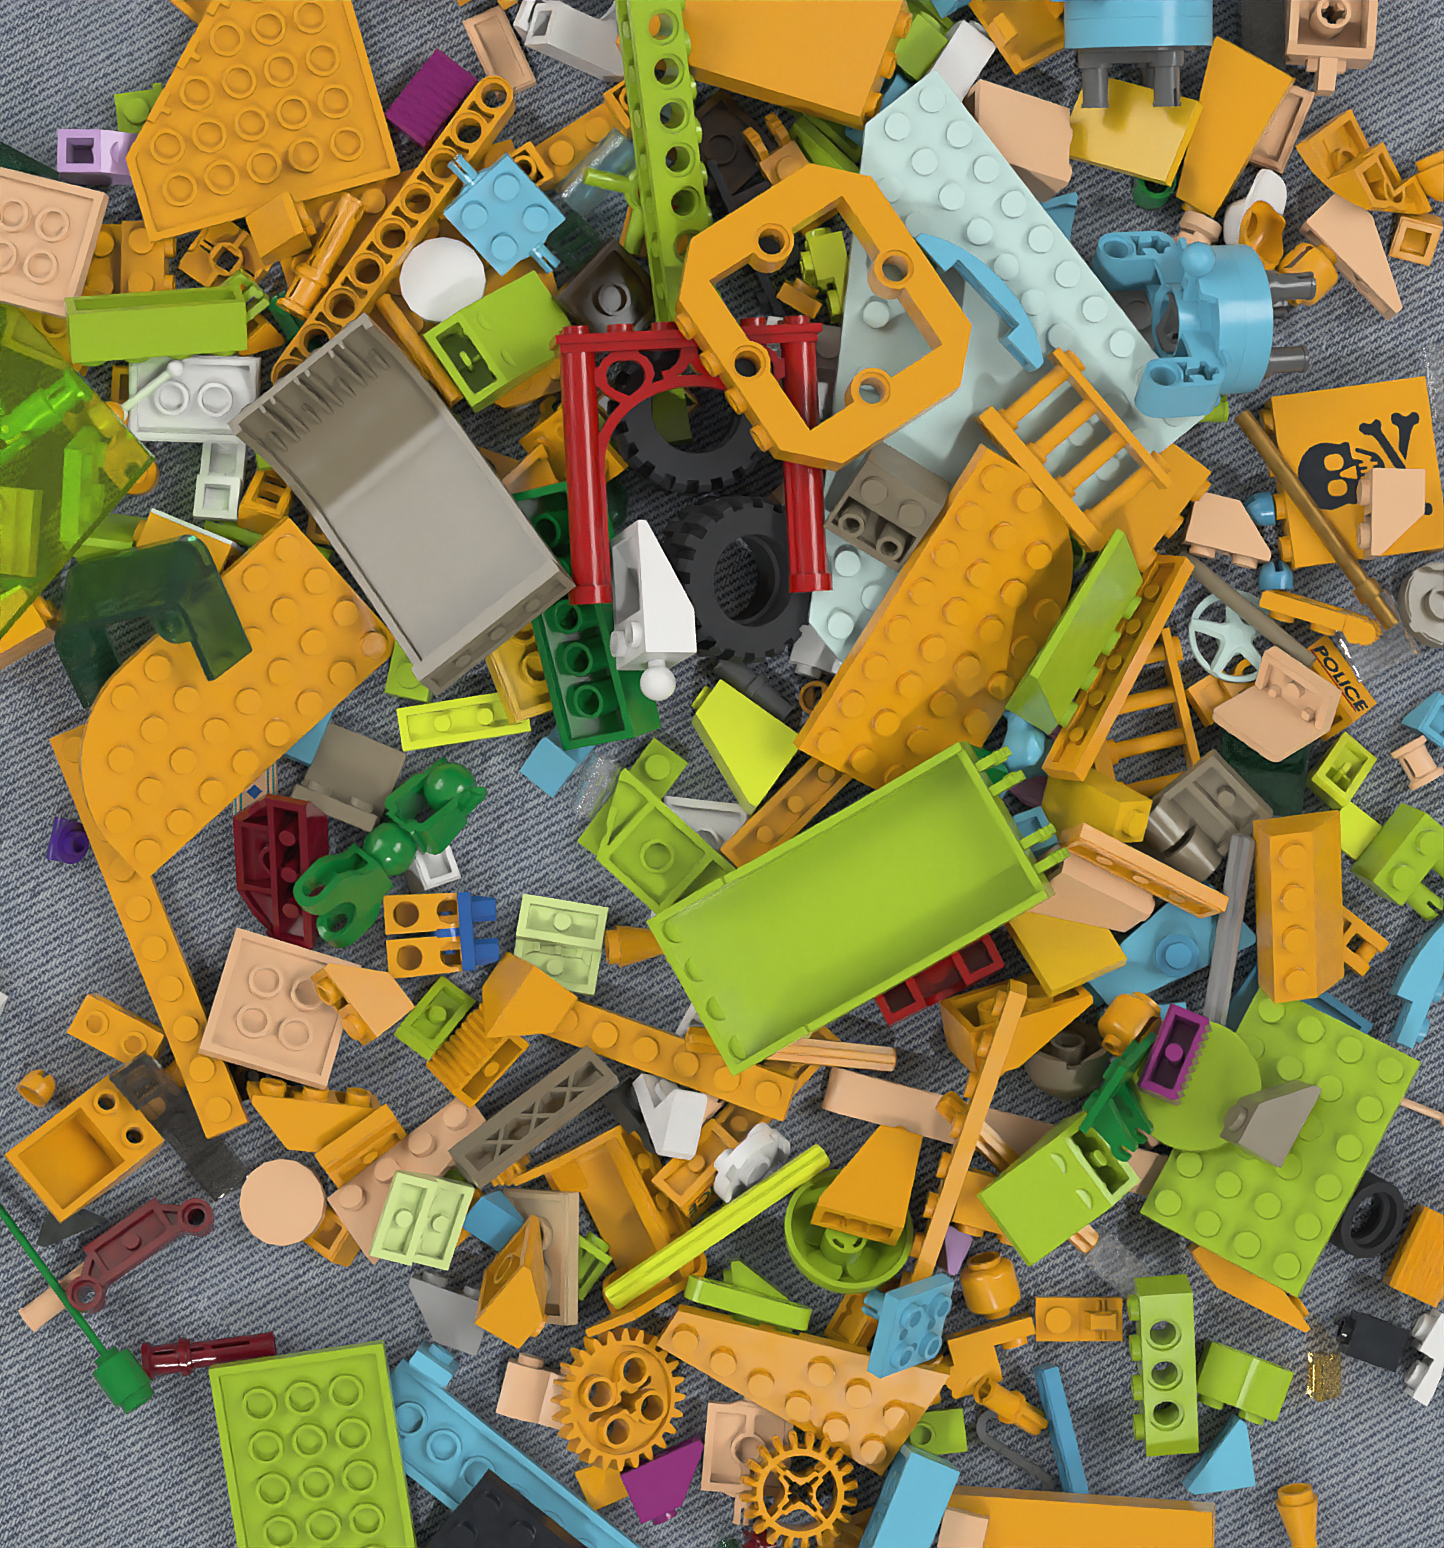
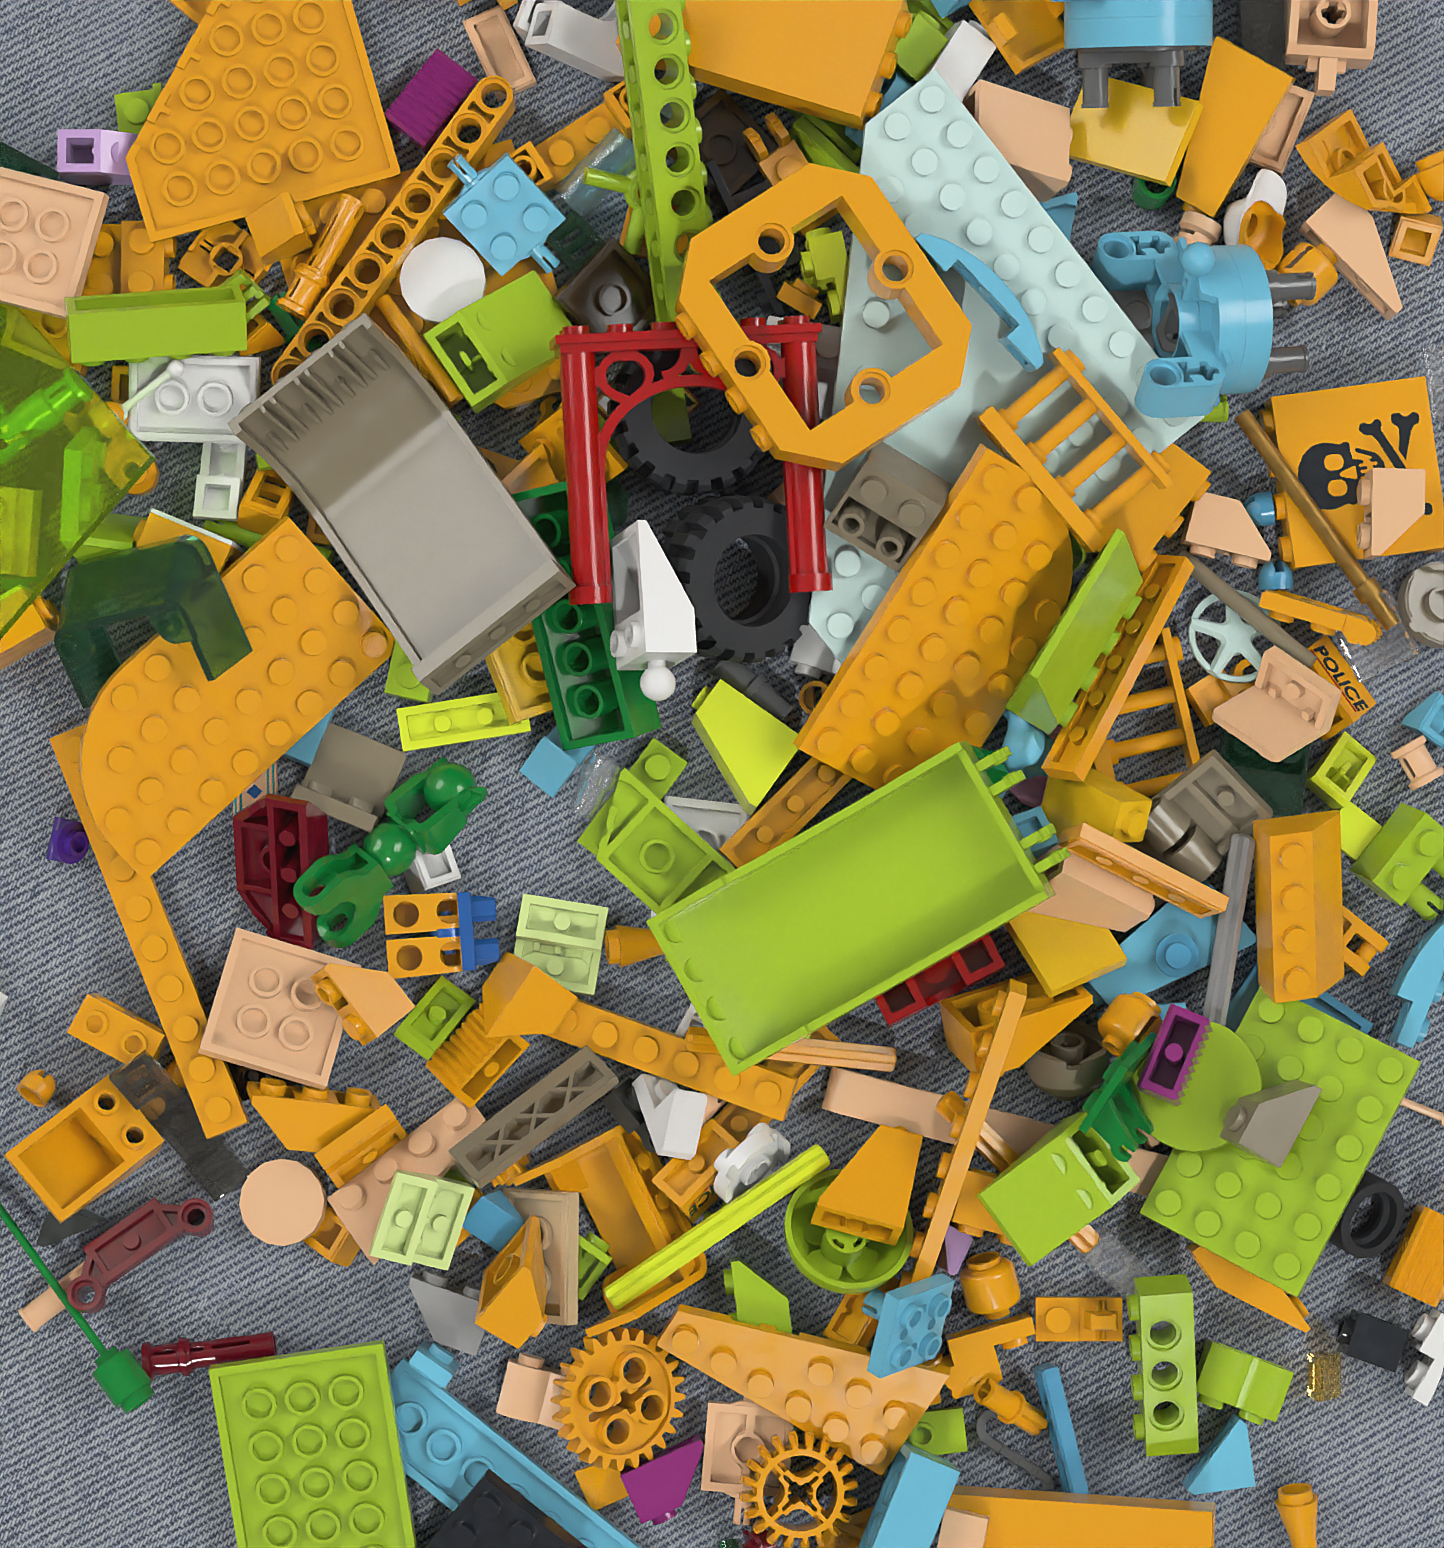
lime beam [684,1275,812,1331] -> none

